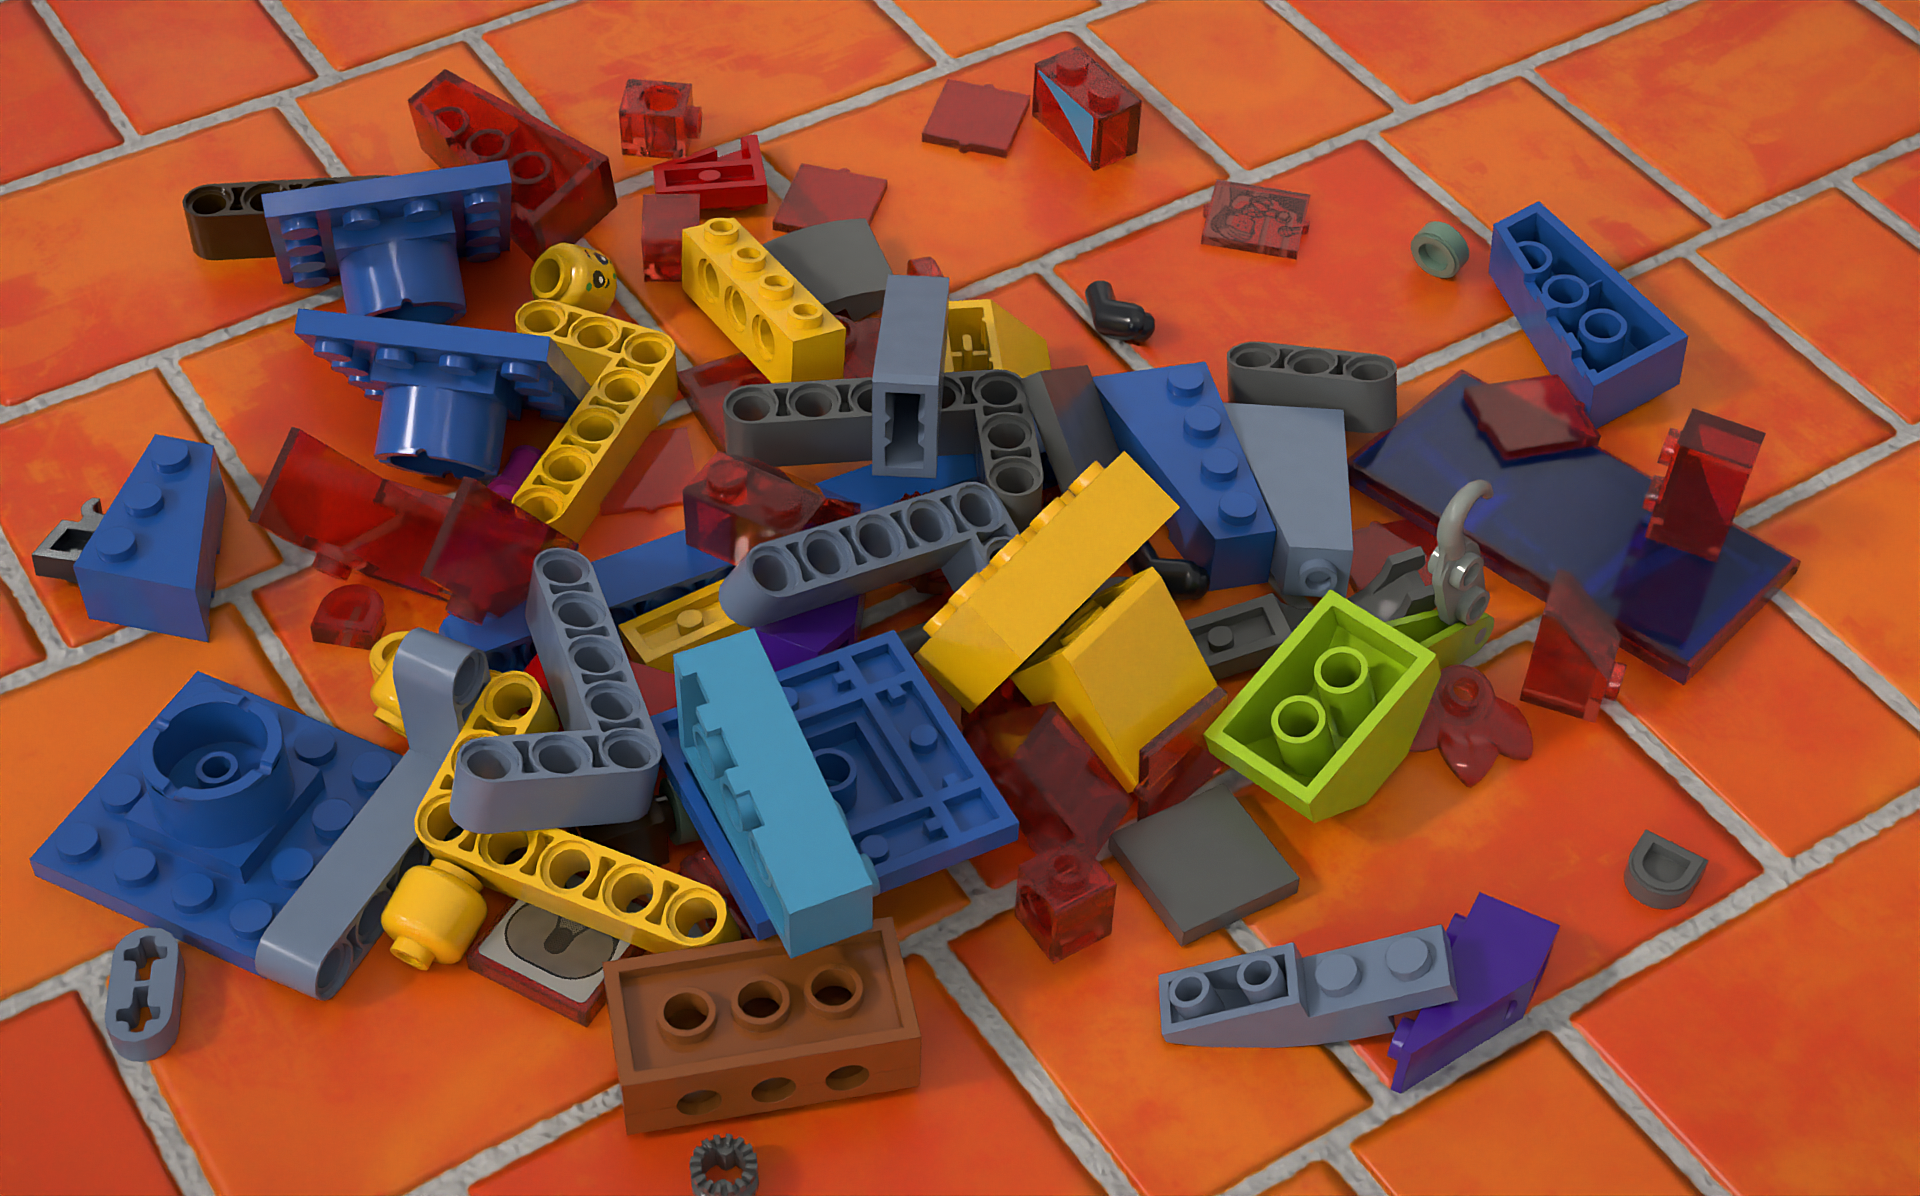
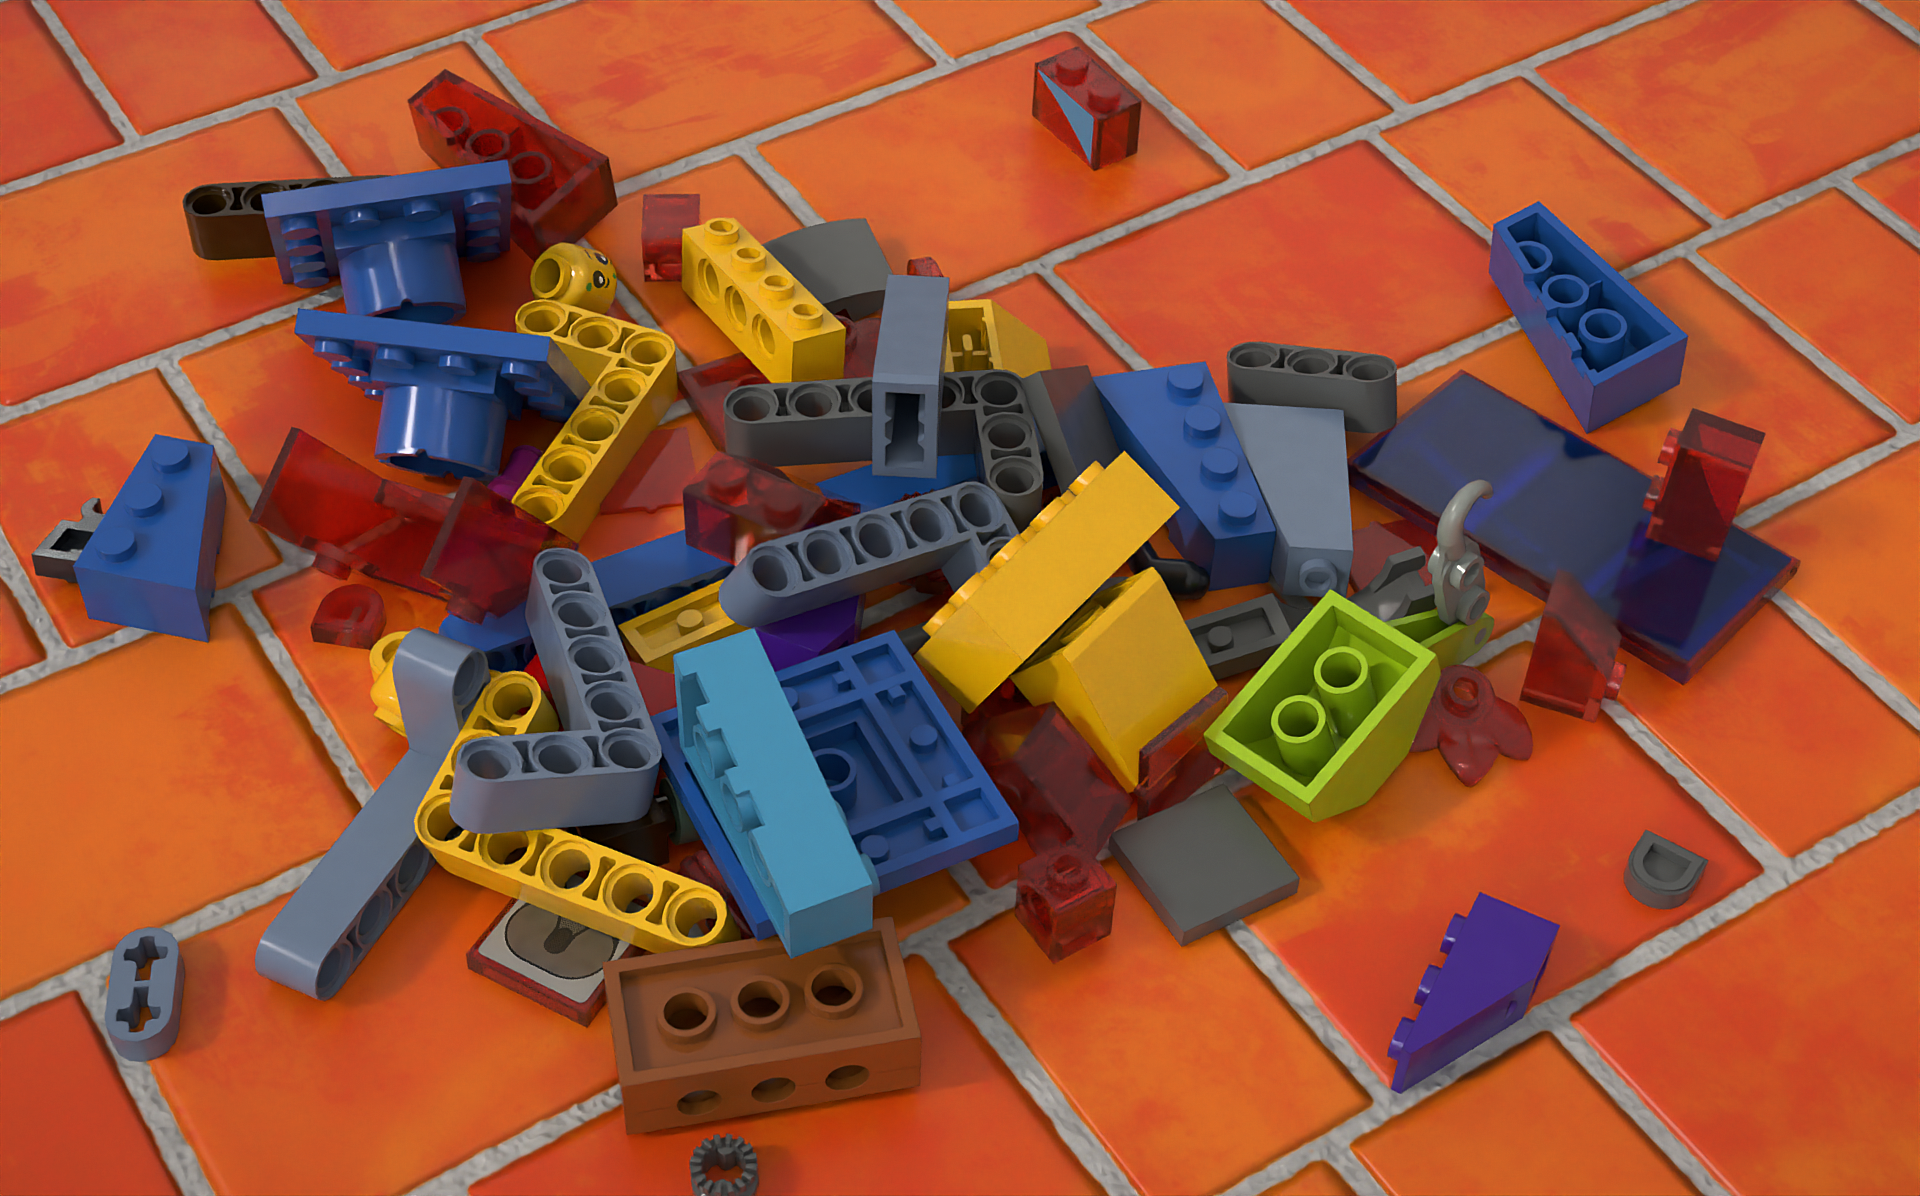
blue piece [29,671,403,979] -> none
yellow head [380,859,488,971] -> none
clear red brick [619,79,702,159] -> none
red wing [652,134,768,215] -> none
clear red piece [772,163,887,233] -> none
clear red piece [922,79,1031,158] -> none
black arm [1085,281,1155,343] -> none
sand blue slope [1158,924,1458,1048] -> none
clear red piece [1201,179,1310,260] -> none
sand green tile [1411,221,1469,278] -> none
clear red piece [1463,374,1601,460] -> none

